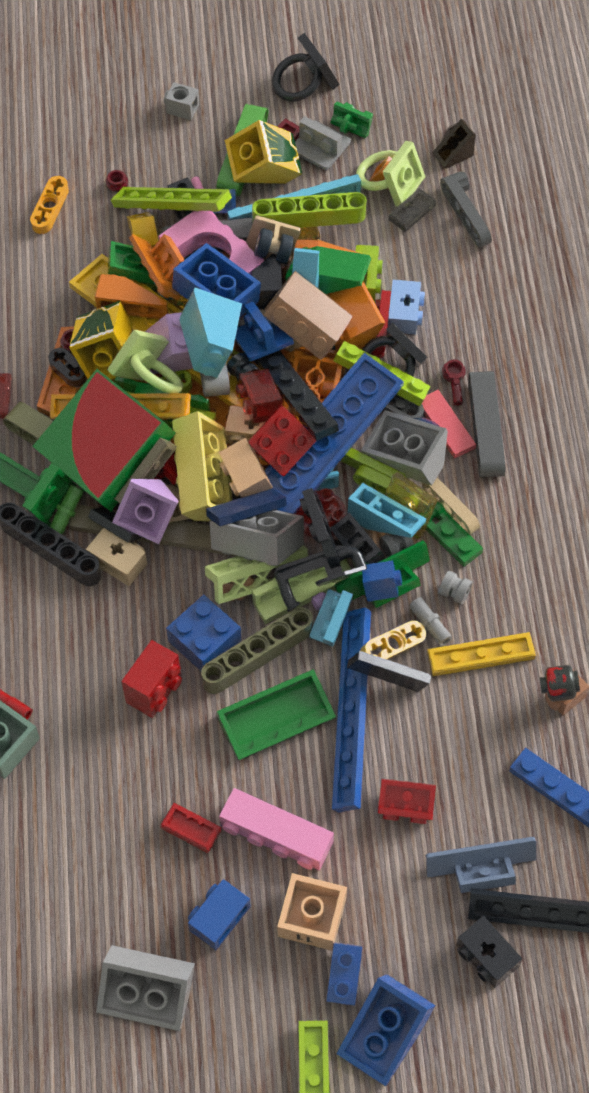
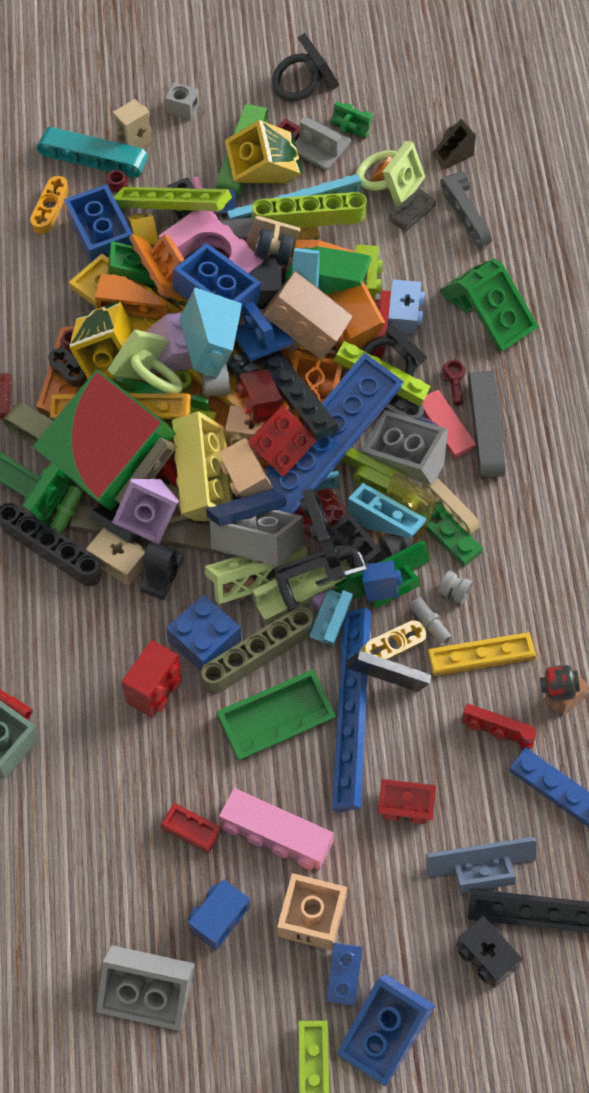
none -> teal beam [37,127,148,178]
none -> blue brick [64,184,133,263]
none -> tan brick [113,99,152,149]
none -> black tile [140,542,185,600]
none -> green bracket [439,258,539,352]
none -> red plate [461,703,537,750]

